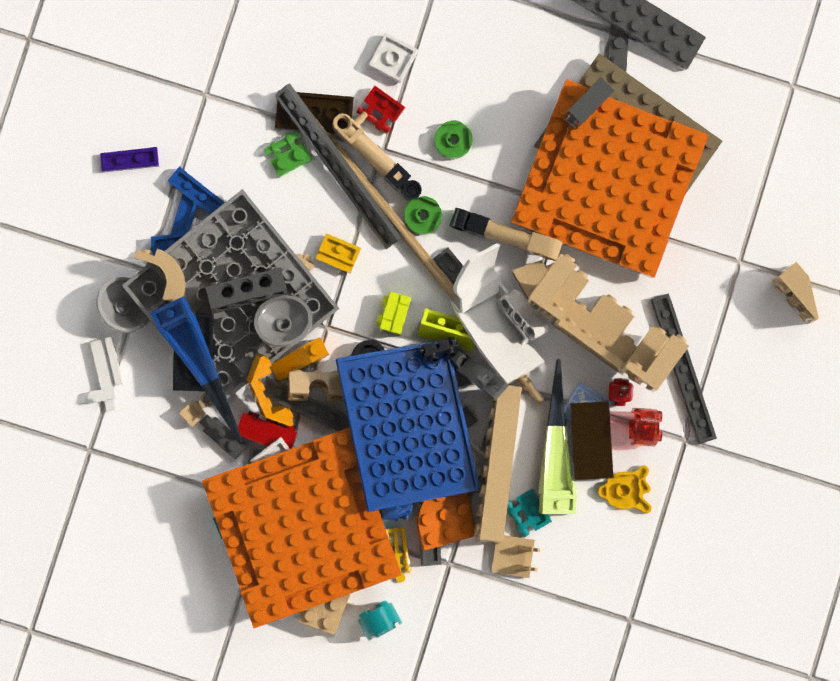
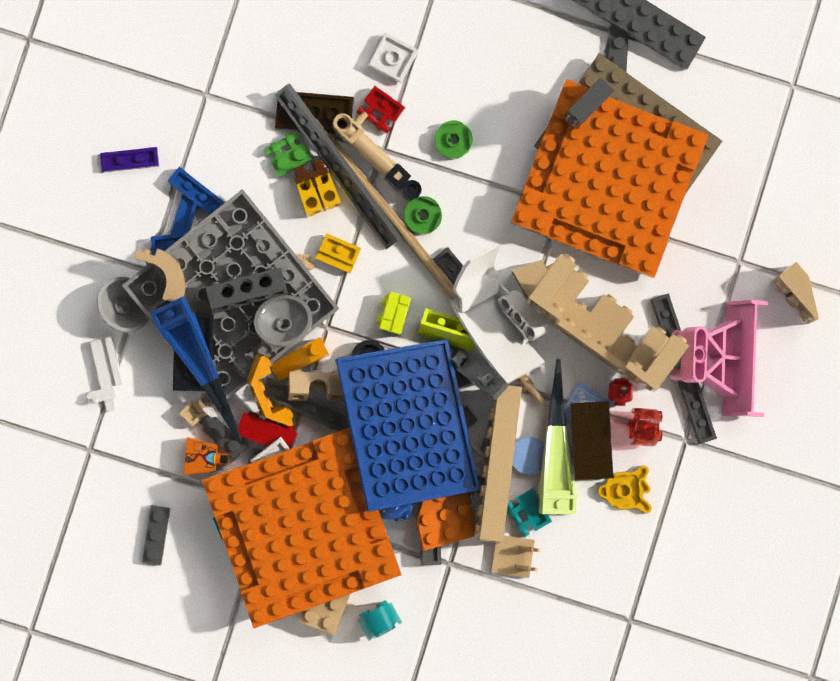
yellow piece [386,527,412,583] -> none
black hinge [418,337,460,365] -> none
tan piece [449,208,563,261] -> none
none -> dark grey plate [142,505,171,565]
none -> orange torso [183,437,229,474]
none -> yellow hips [294,159,342,218]
none -> light blue tile [513,437,545,475]
none -> bright pink piece [670,300,768,417]

